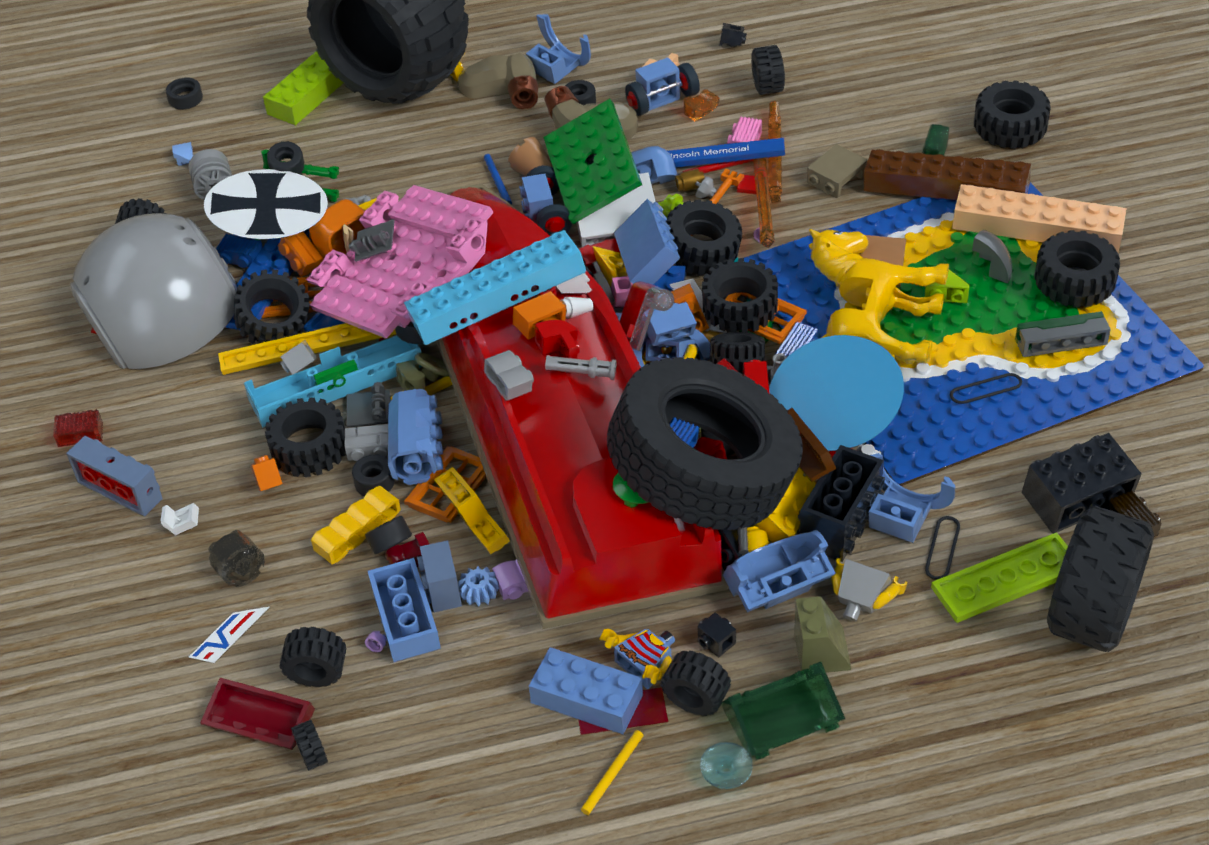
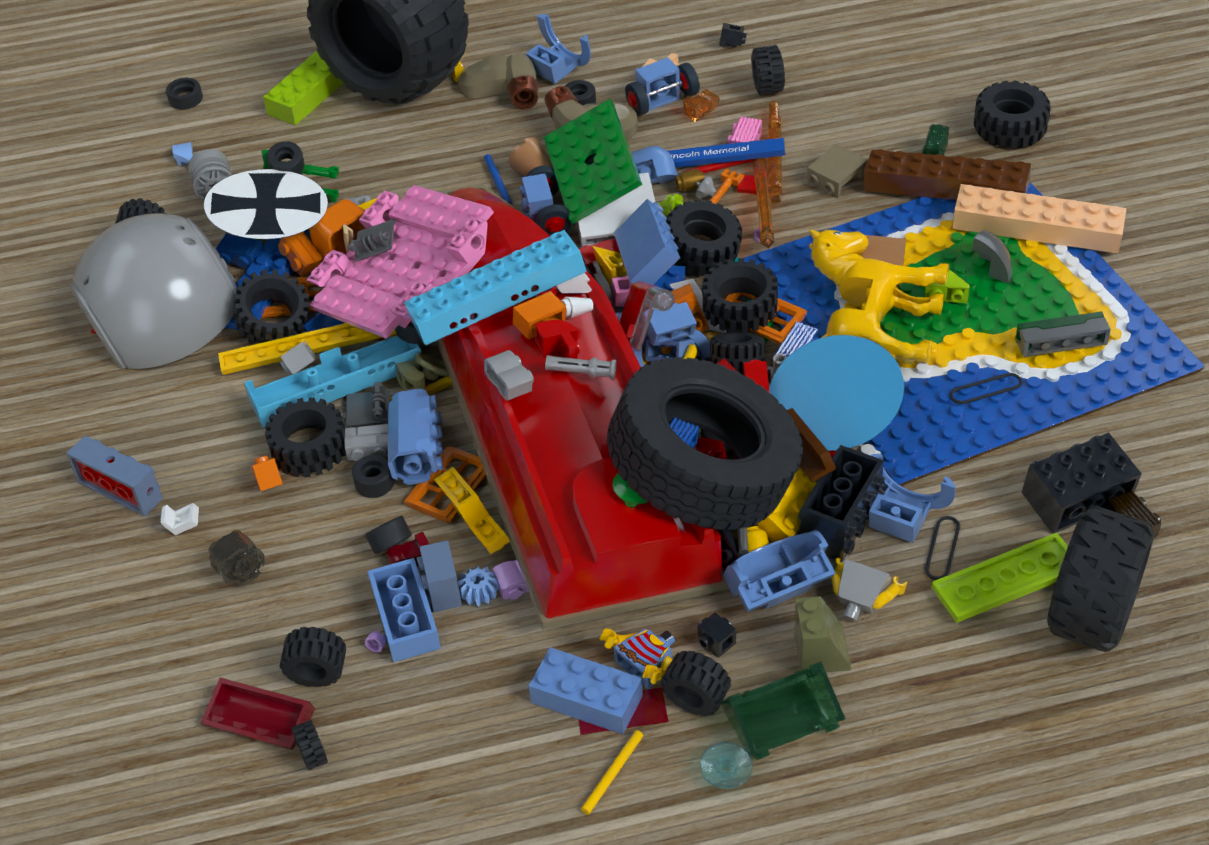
clear red brick [53,409,103,447] -> none
white sticker [189,607,269,663] -> none
yellow brick [311,486,401,564] -> none
green plate [313,359,358,393] -> none
black tyre [1034,230,1120,308] -> none

